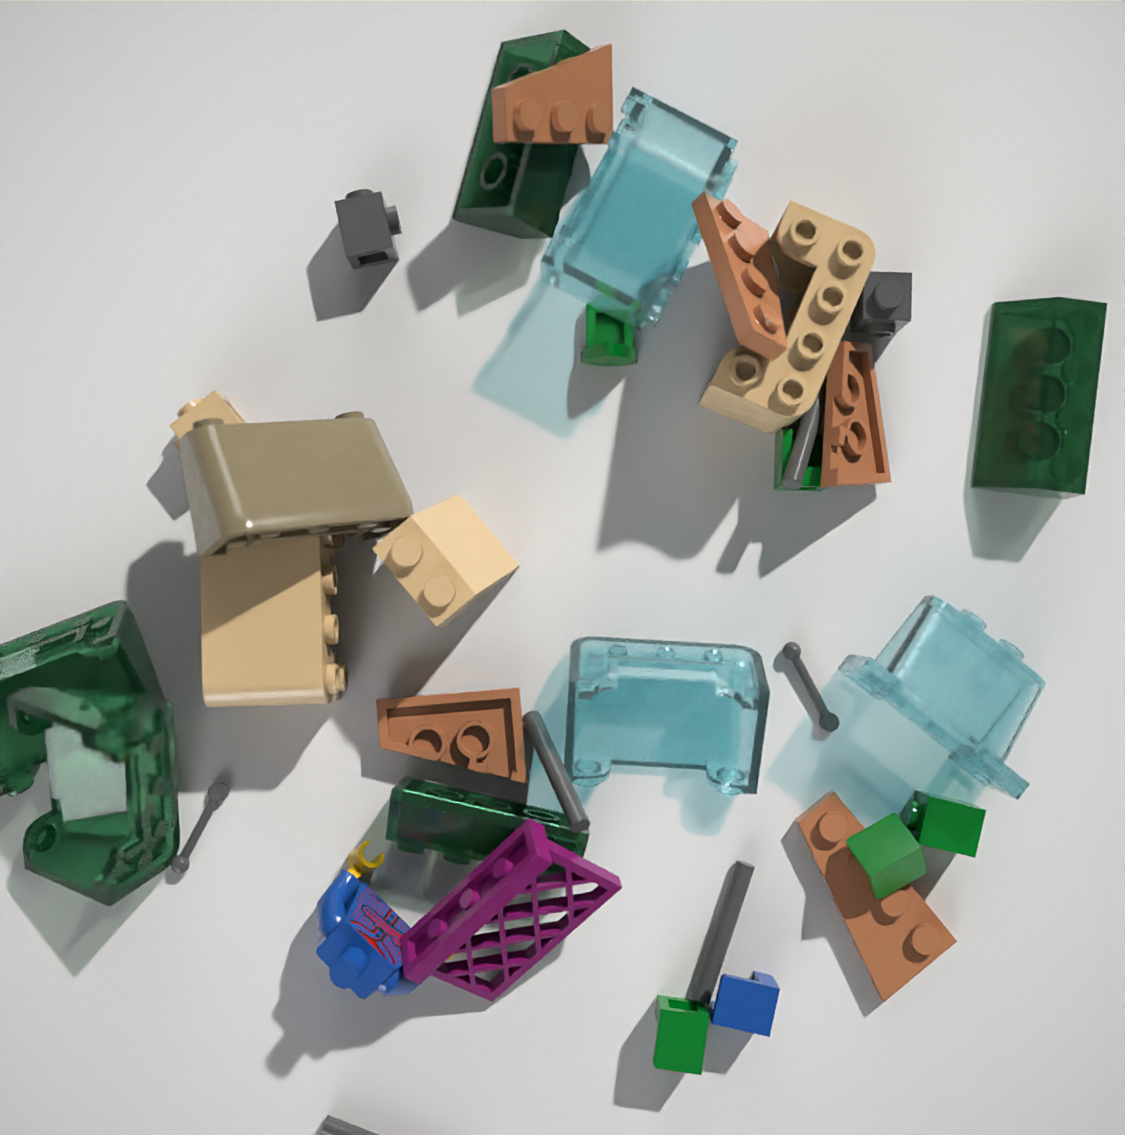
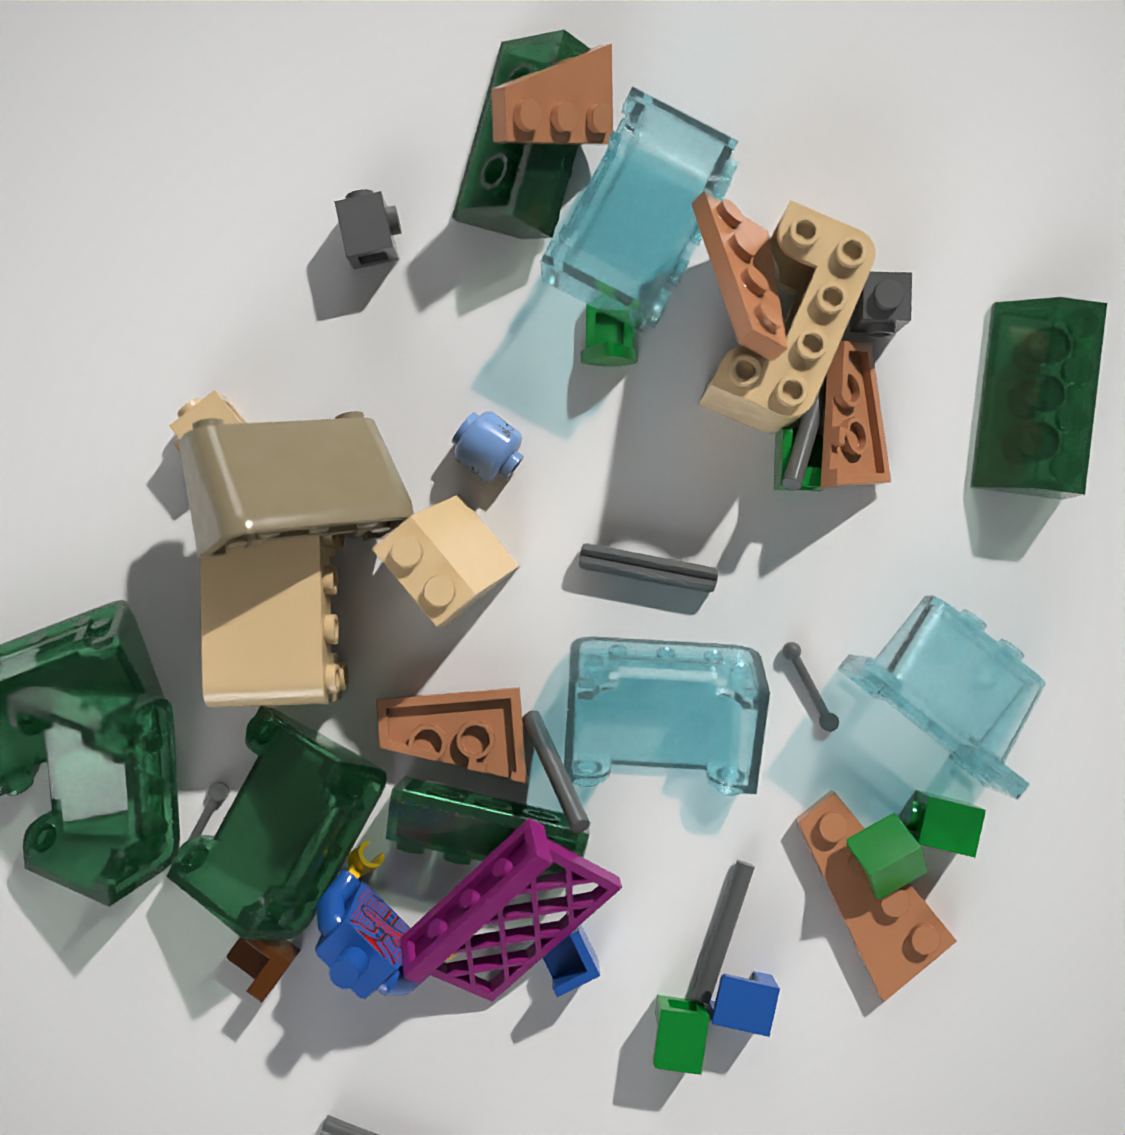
none -> clear green windscreen [166,706,387,940]
none -> reddish brown panel [227,917,301,1003]
none -> medium blue head [452,412,524,482]
none -> blue panel [543,924,601,997]
none -> dark grey axle [578,543,718,593]

